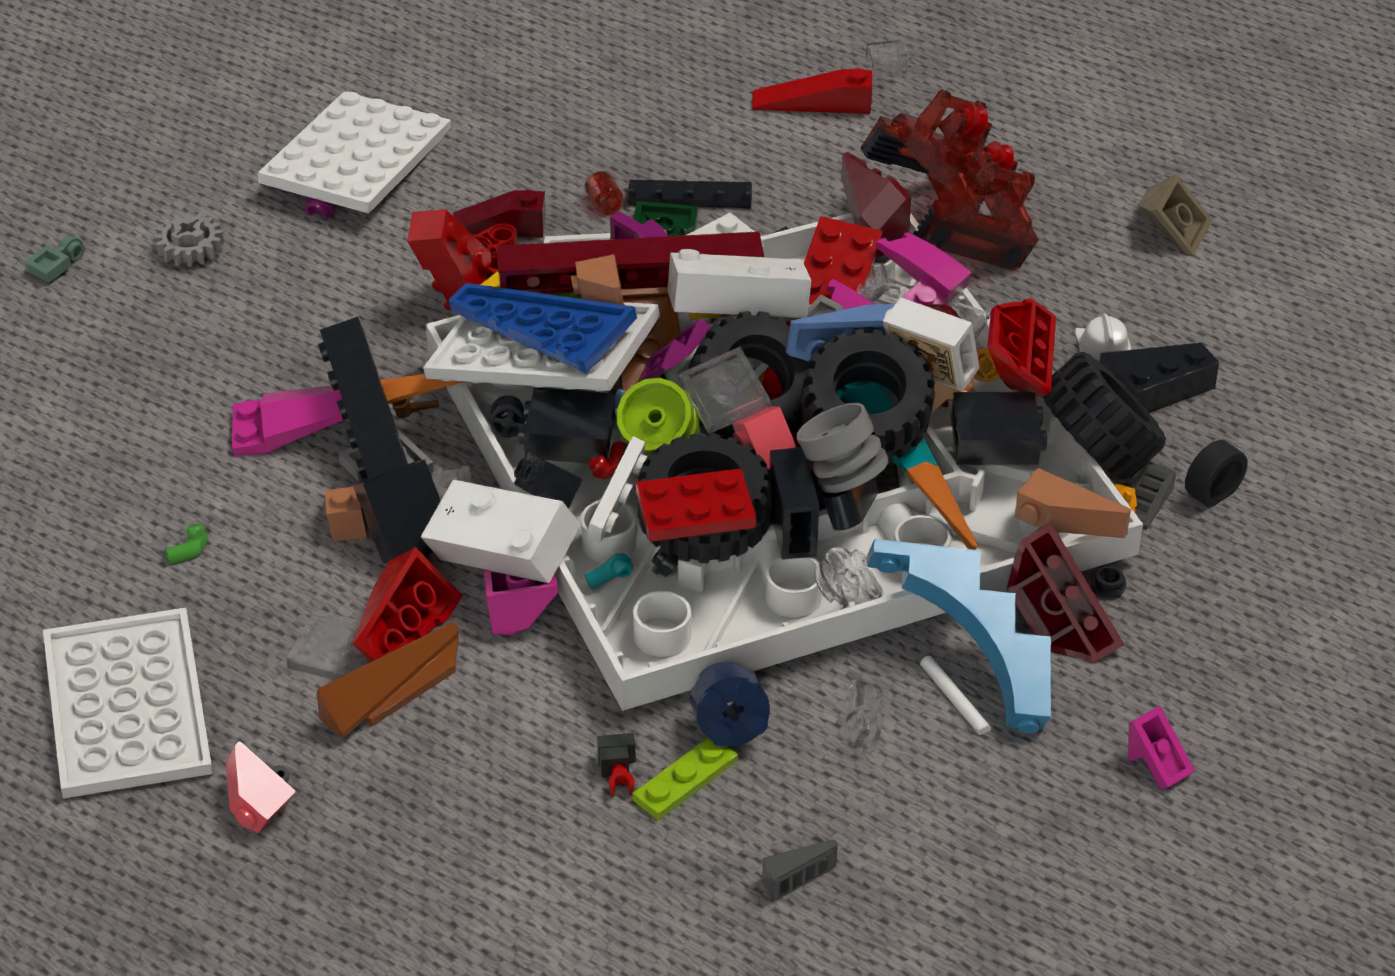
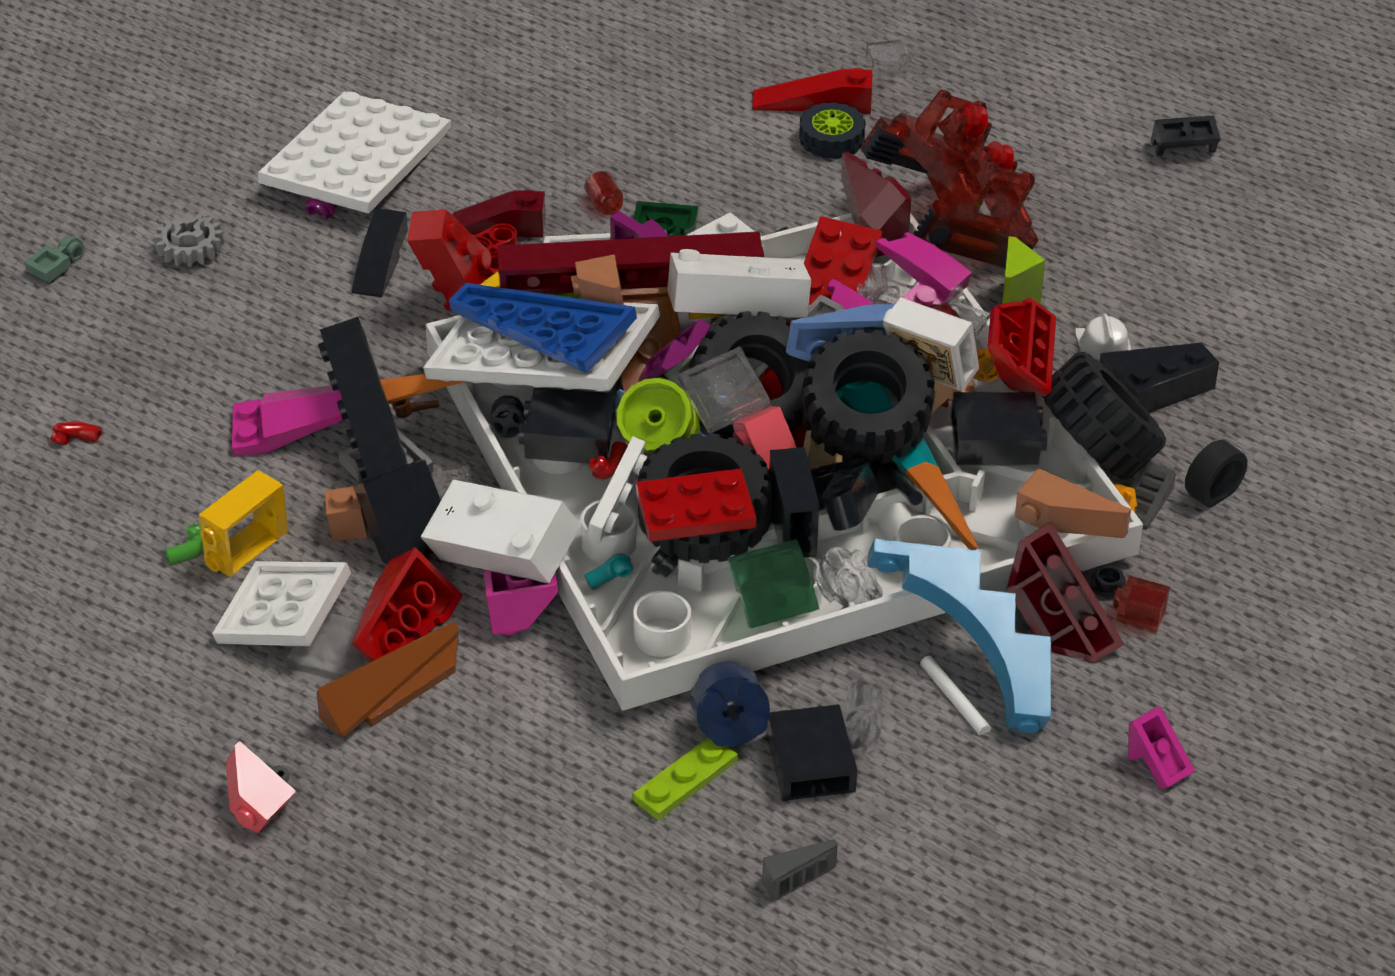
white plate [43,608,213,799] -> none
black brick [514,452,583,509] -> none
pearl dark grey piece [597,733,636,797] -> none
black hinge [628,180,752,208] -> none
light grey wheel [797,403,888,493] -> none
dark tan slope [1138,174,1212,256] -> none
none -> red arm [50,421,103,445]
none -> yellow window [199,470,288,577]
none -> white plate [212,561,351,646]
none -> black slope [352,208,408,297]
none -> clear green slope [728,539,819,628]
none -> black brick [766,704,858,801]
none -> black wheel [799,102,866,159]
none -> black bar [871,460,923,505]
none -> lime slope [1002,236,1045,305]
none -> clear red brick [1113,575,1170,632]
none -> black hinge [1151,115,1221,156]

